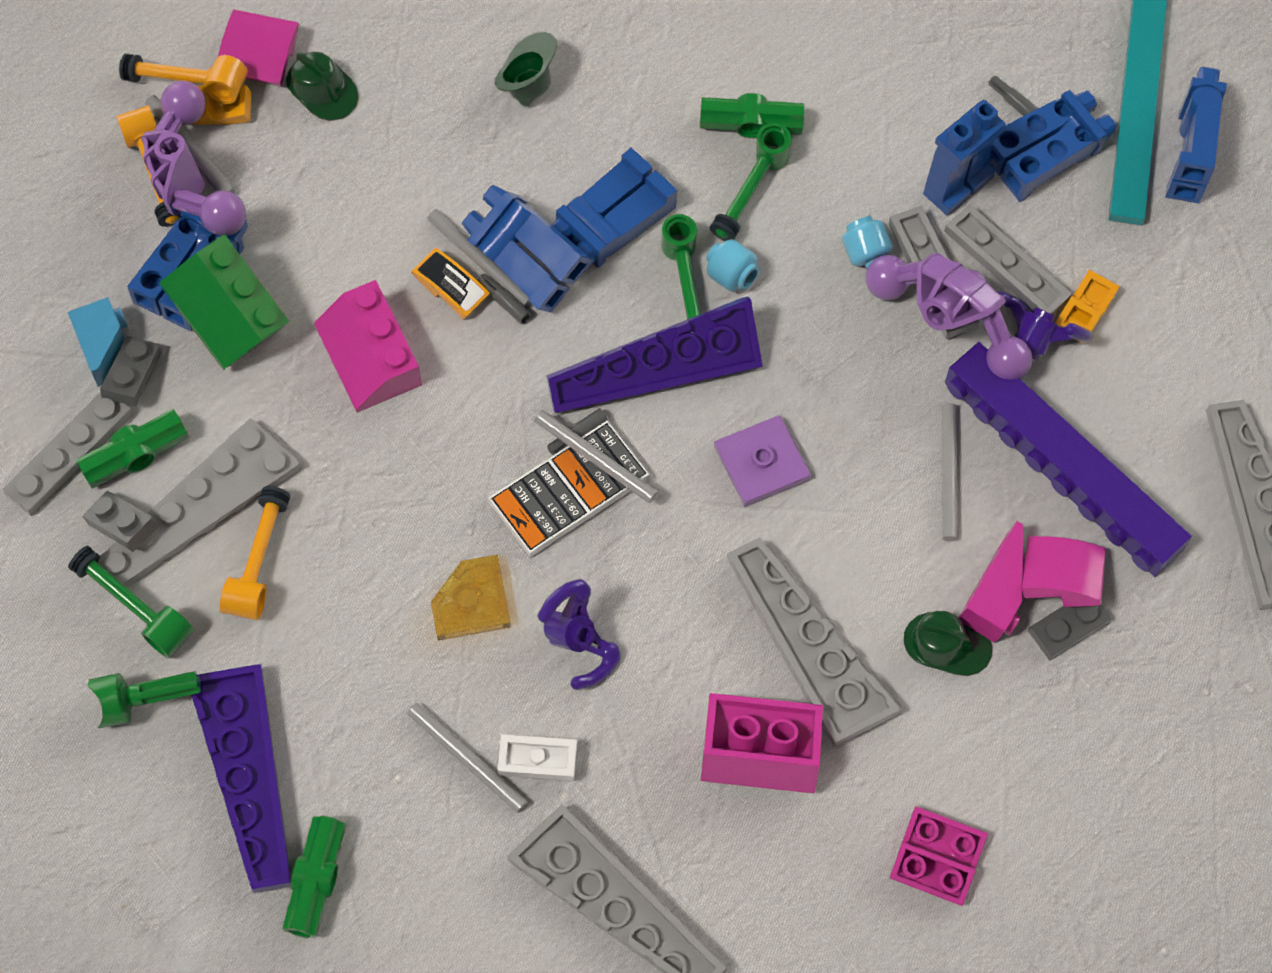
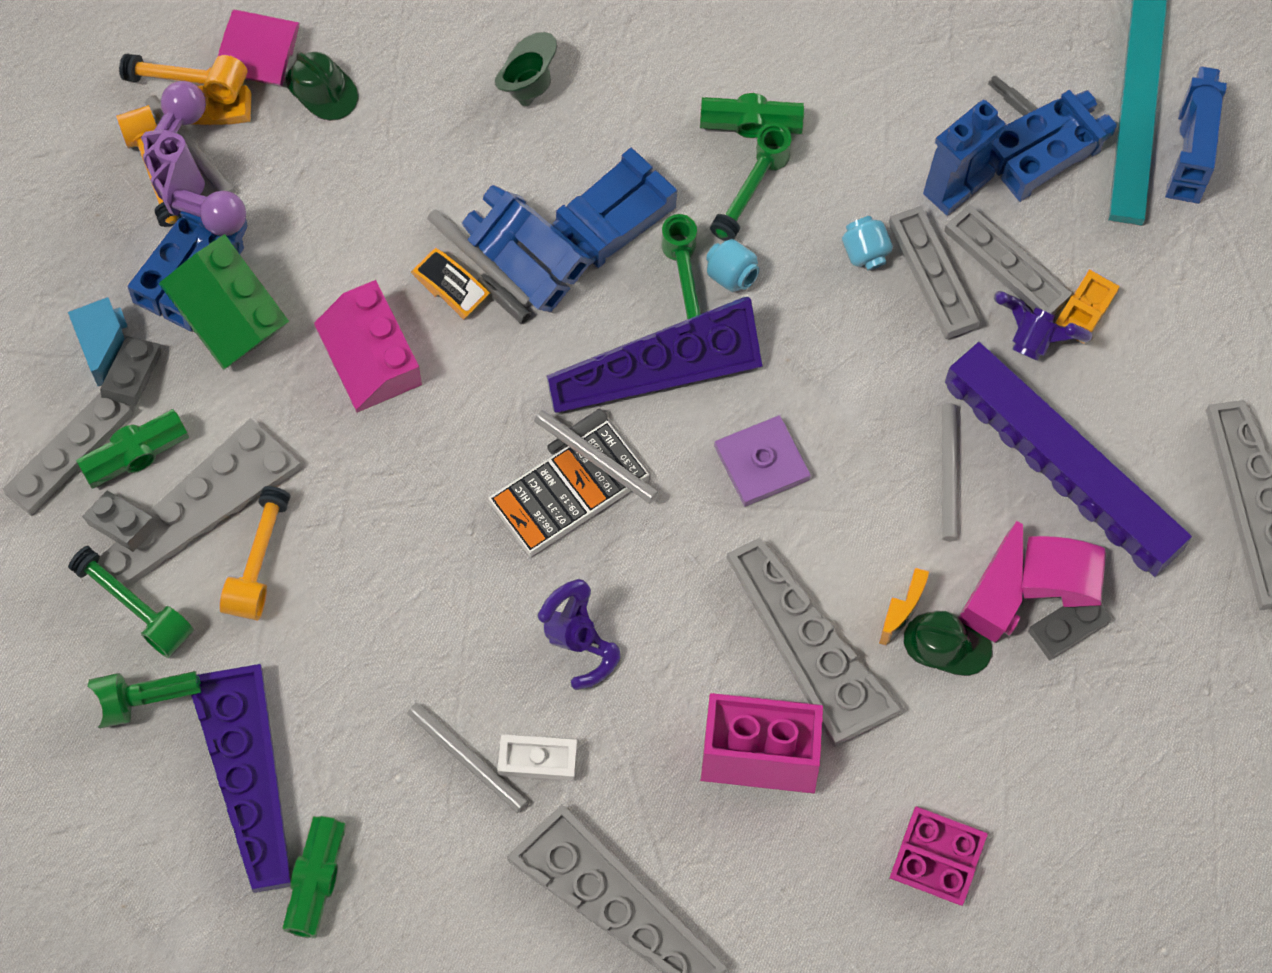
clear yellow plate [431,554,511,641] -> none
medium lavender piece [865,253,1032,380] -> none
none -> light orange slope [879,568,929,645]

